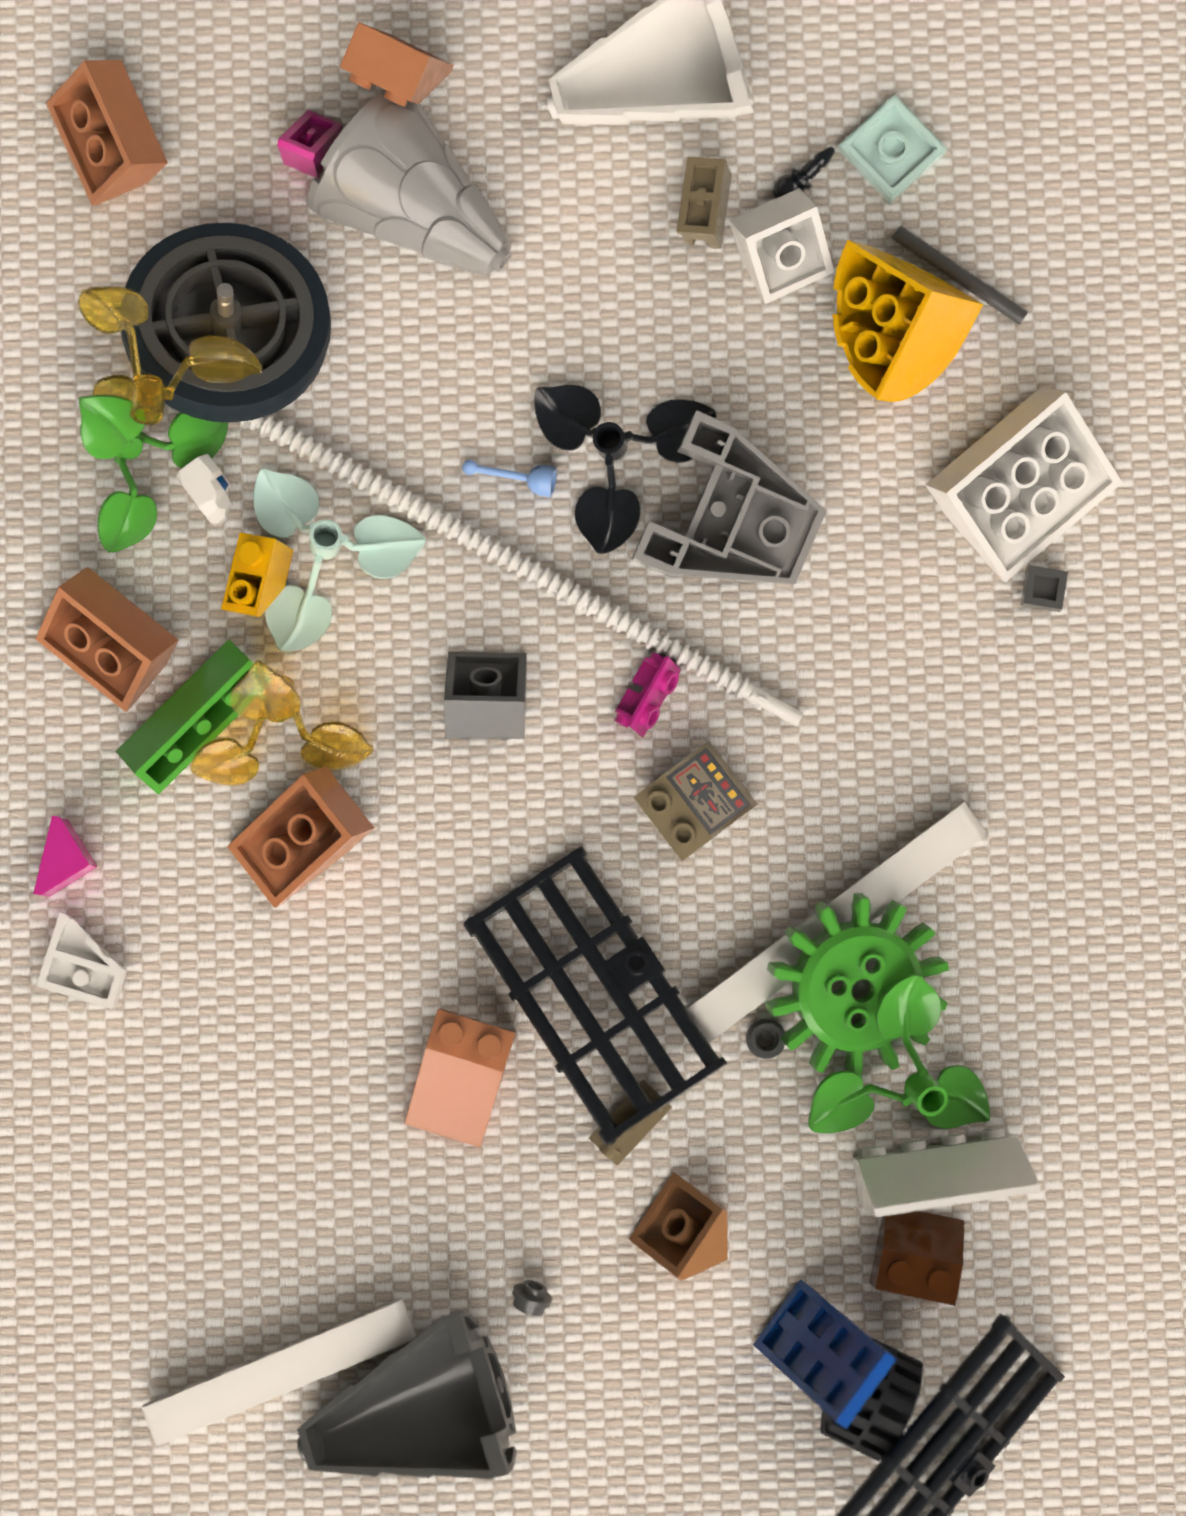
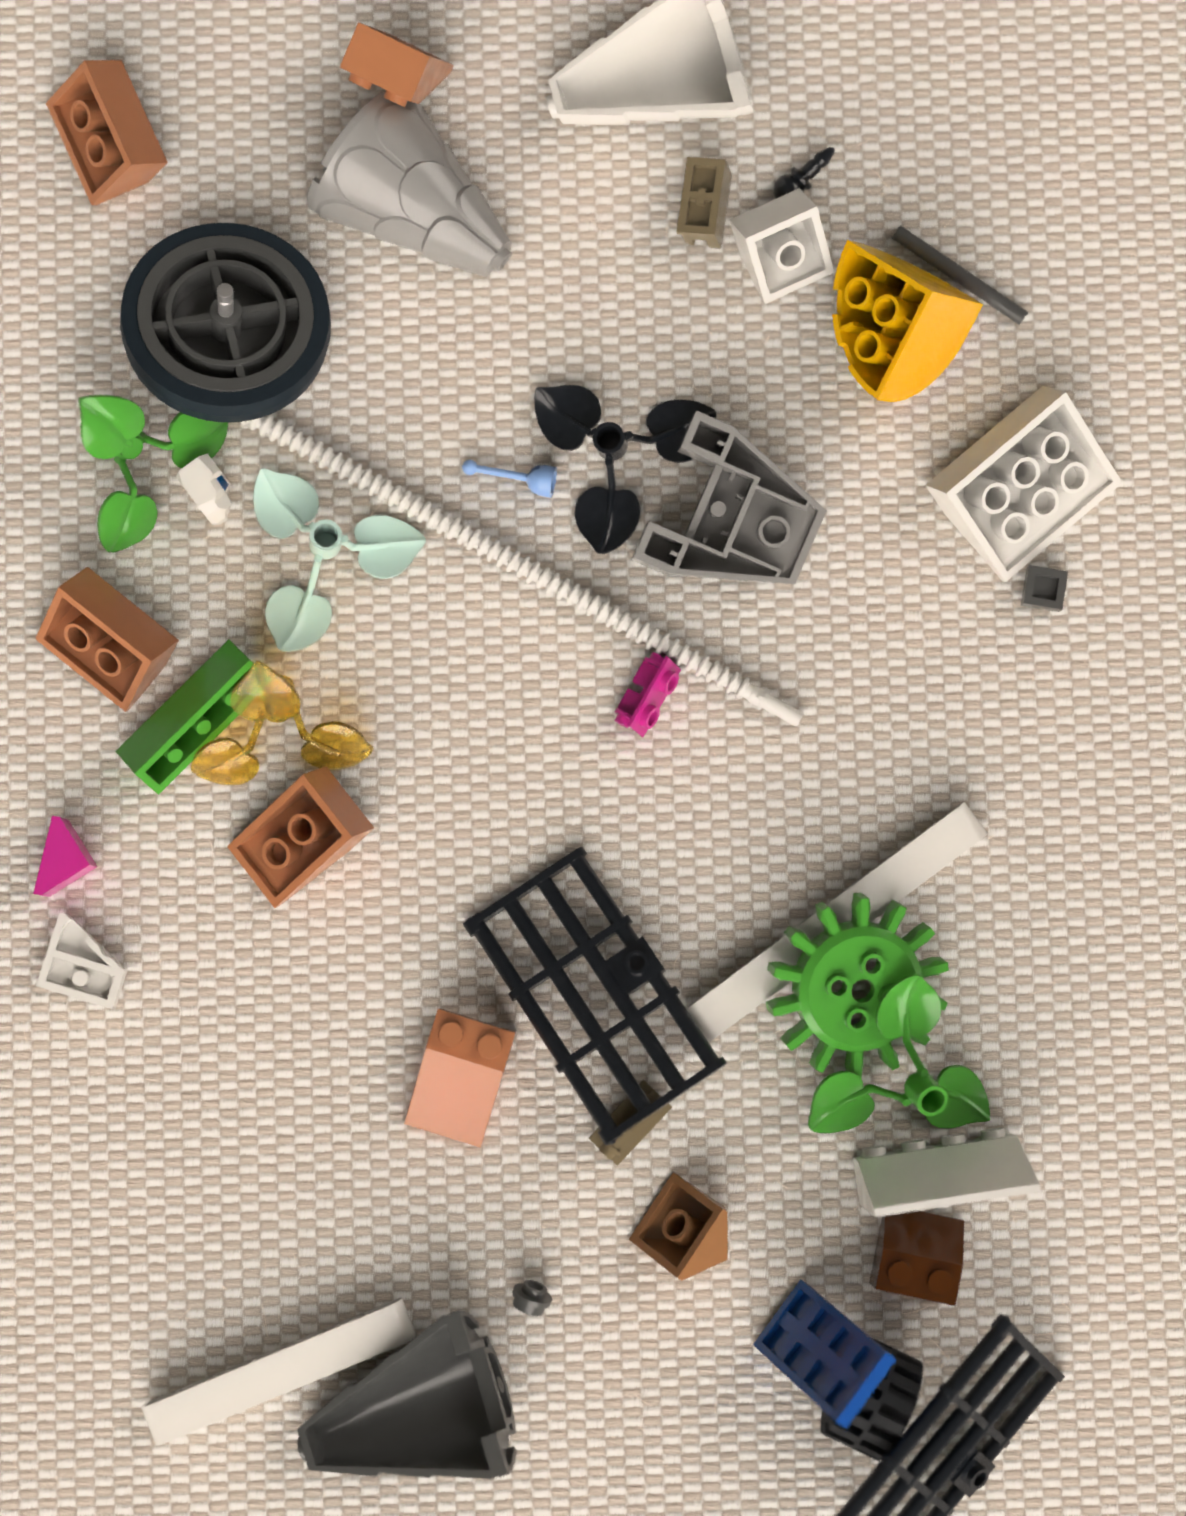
clear yellow plant [78,286,262,425] -> none
yellow slope [221,532,294,617] -> none
dark pink slope [277,109,343,179] -> none
dark grey slope [444,652,527,740] -> none
dark tan piece [633,742,758,861] -> none
dark grey plate [746,1019,785,1059] -> none
light aqua tile [838,94,948,204] -> none

